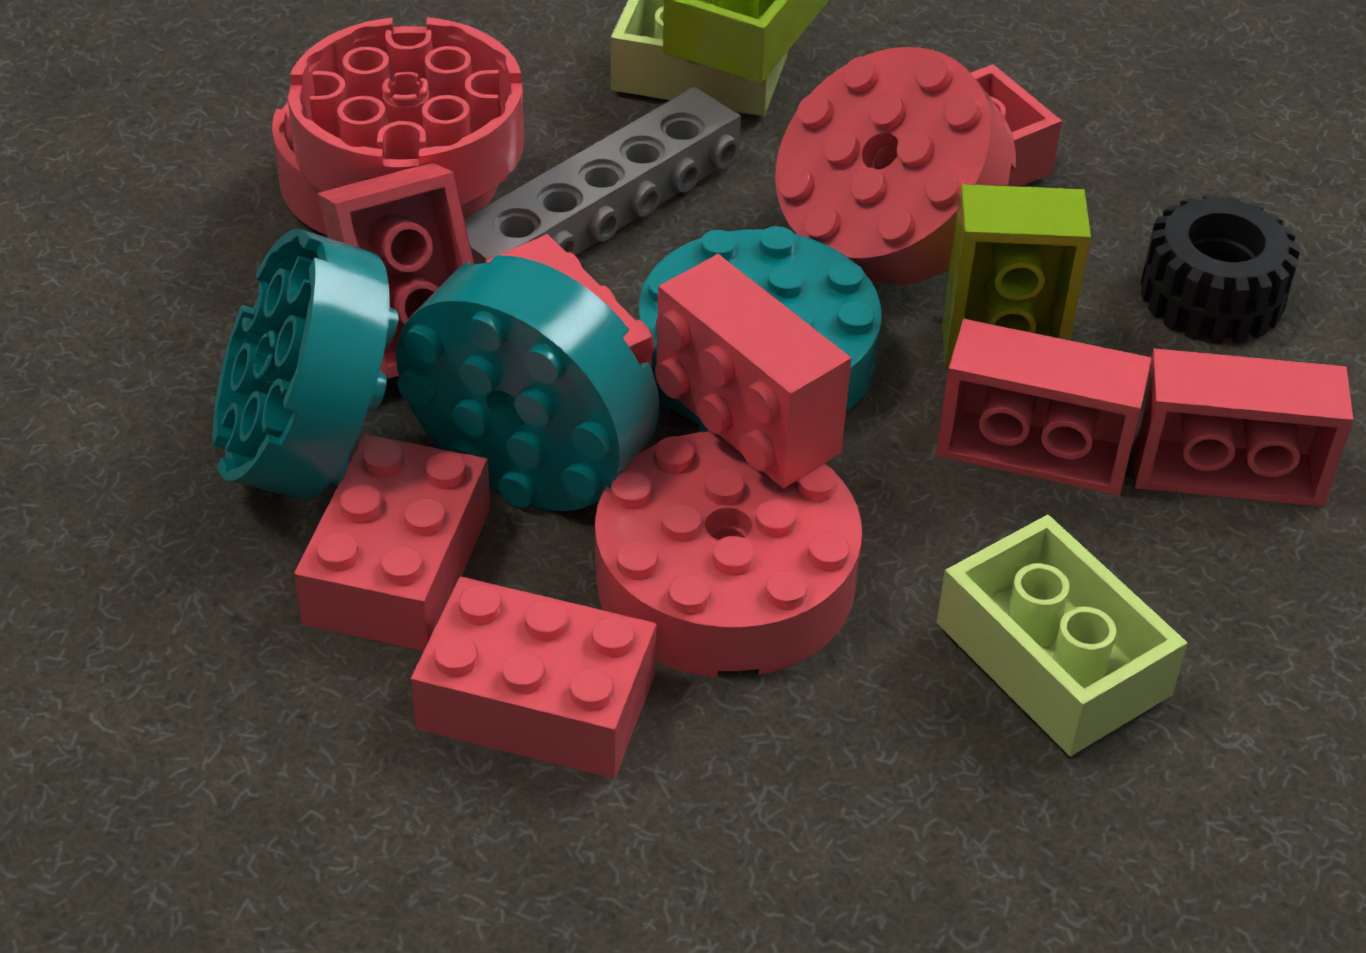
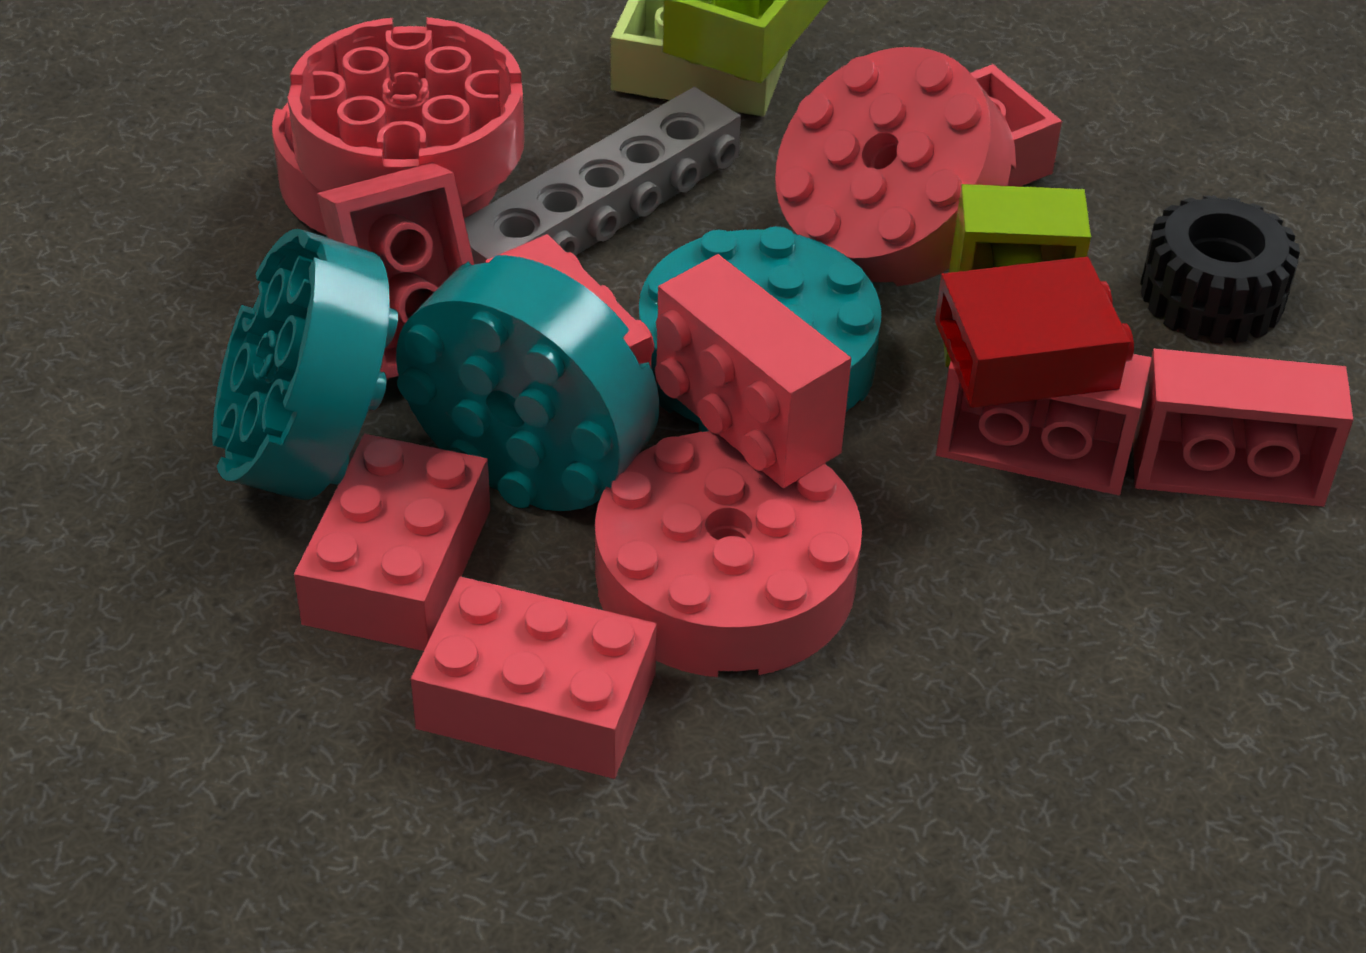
yellowish green brick [936,515,1188,757] -> none
none -> red brick [935,256,1134,408]

